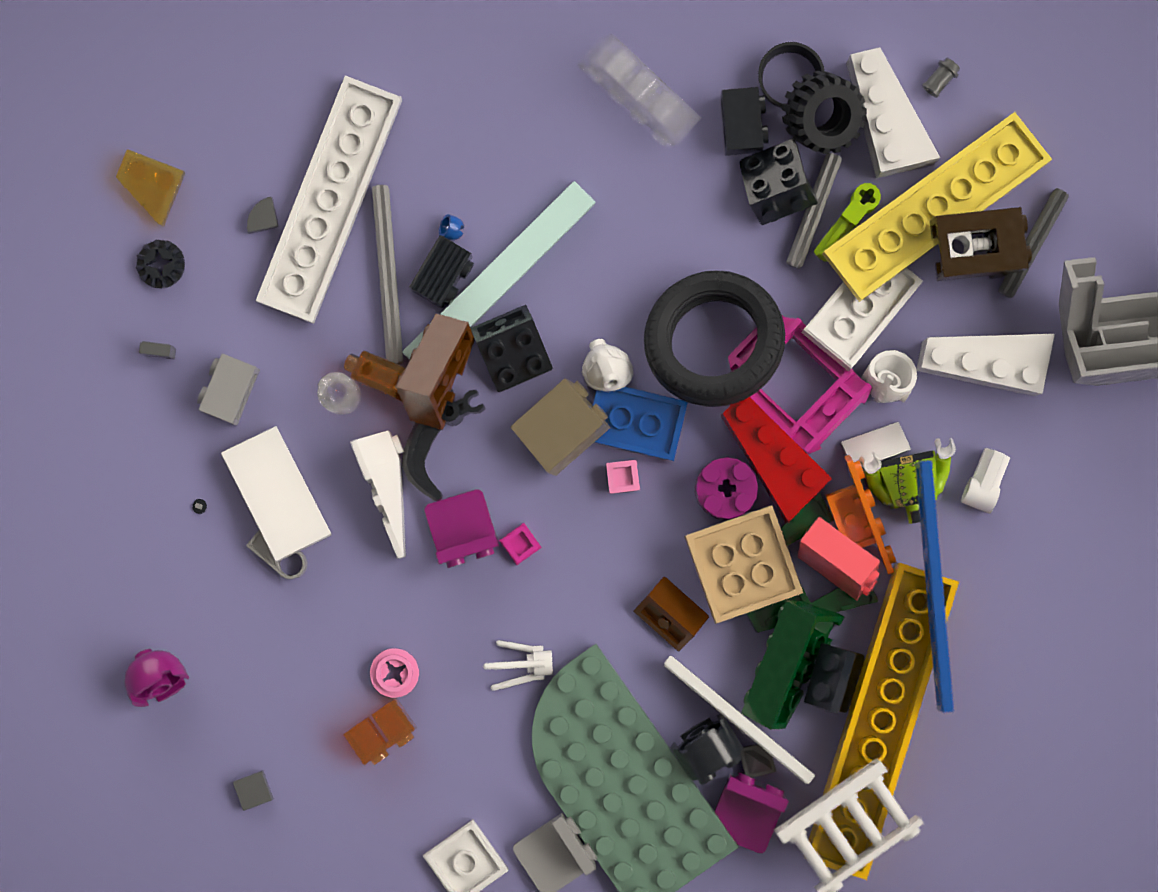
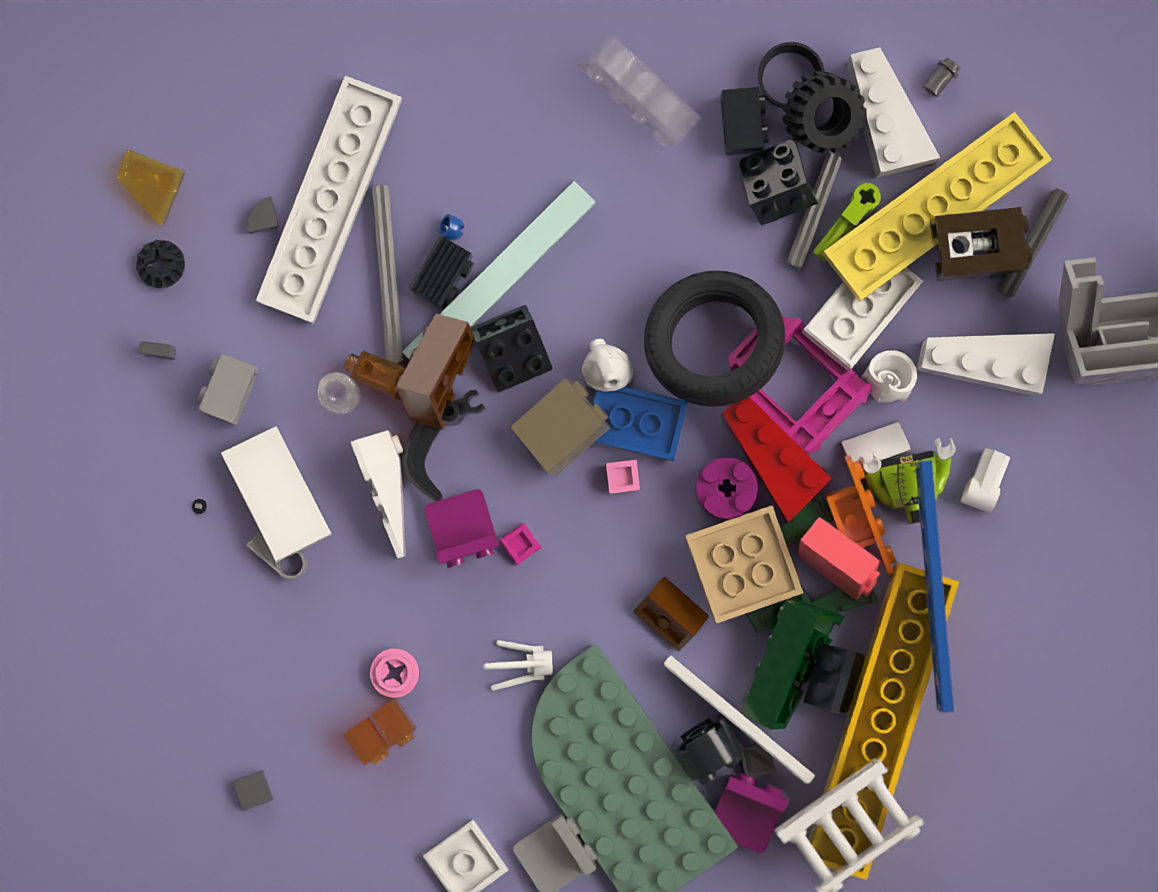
magenta cylinder [124,649,189,707] -> none

